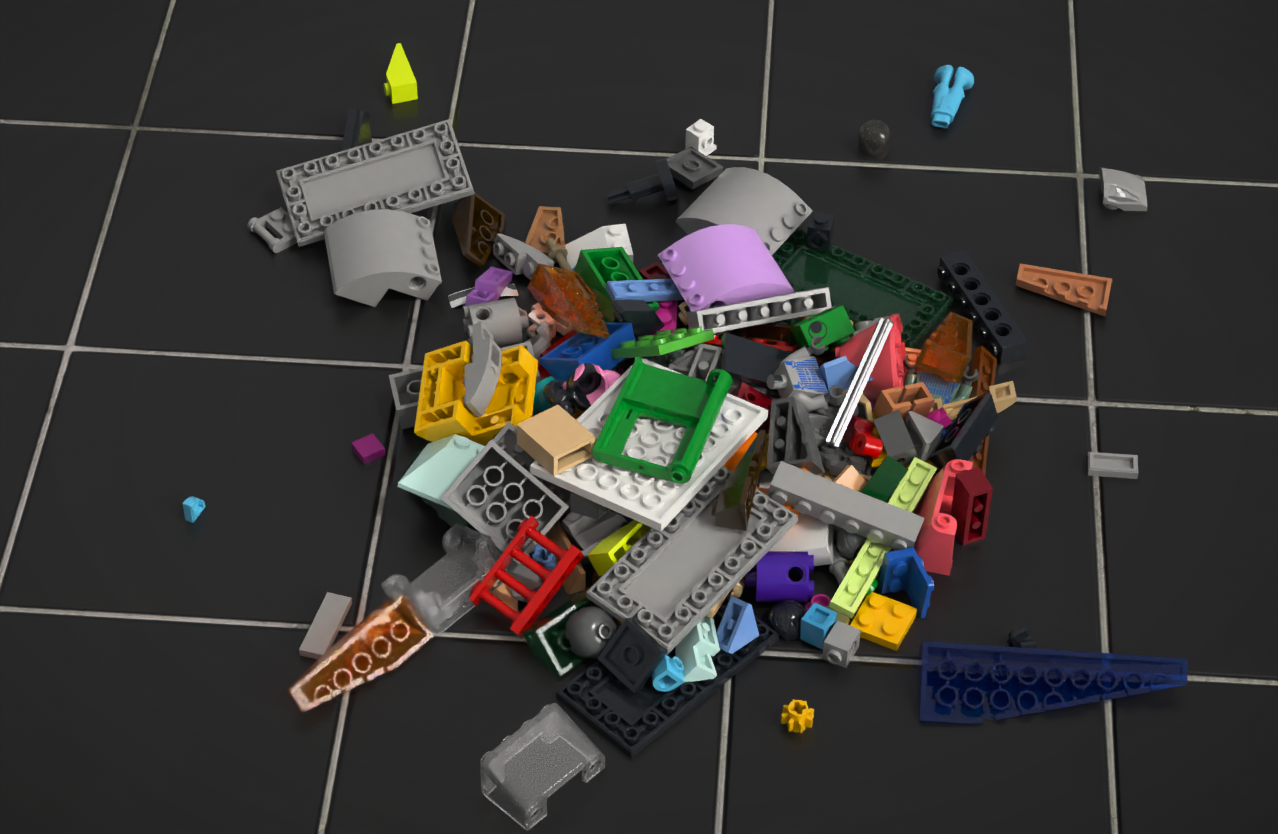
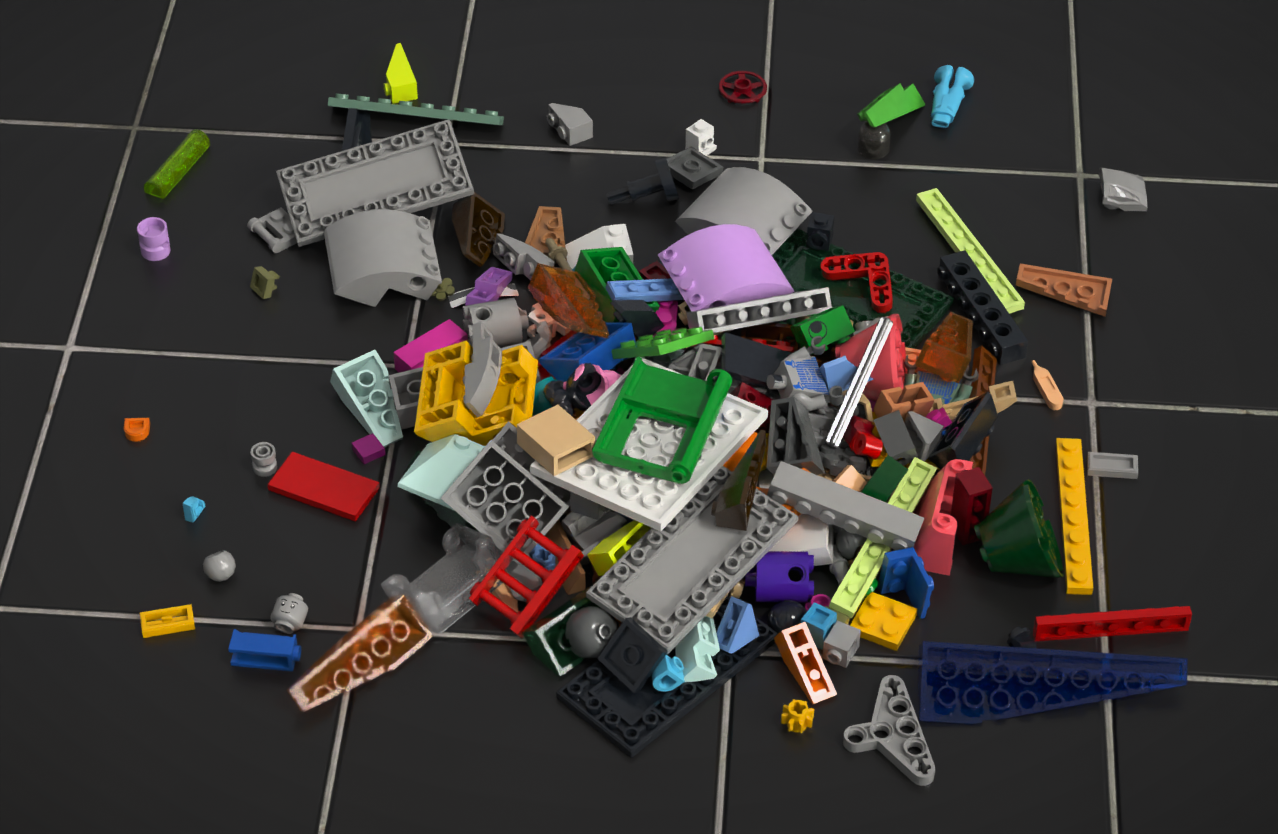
light grey tile [299,592,352,661] -> none
clear windscreen [480,703,605,831] -> none
none -> orange tile [124,418,150,442]
none -> lavender wheel [137,217,171,261]
none -> yellow tile [140,604,195,638]
none -> clear neon green brick [144,129,210,199]
none -> light grey piece [203,550,236,582]
none -> blue window [228,629,301,671]
none -> olive tile [250,266,280,299]
none -> light grey wheel [250,442,277,477]
none -> red tile [268,452,380,522]
none -> light grey head [270,593,308,634]
none -> sand green plate [328,93,504,125]
none -> light aqua wedge [330,350,403,448]
none -> dark pink brick [393,319,468,373]
none -> olive plant [431,278,455,301]
none -> light grey slope [547,103,593,146]
none -> dark red wheel [719,71,767,103]
none -> orange slope [774,622,837,705]
none -> red beam [821,252,893,313]
none -> light grey beam [843,675,935,786]
none -> bright green wedge [857,83,925,127]
none -> yellowish green plate [916,188,1025,314]
none -> dark green cone [974,479,1064,578]
none -> light nougat piece [1031,360,1063,410]
none -> red plate [1033,606,1192,641]
none -> yellow plate [1055,438,1093,595]

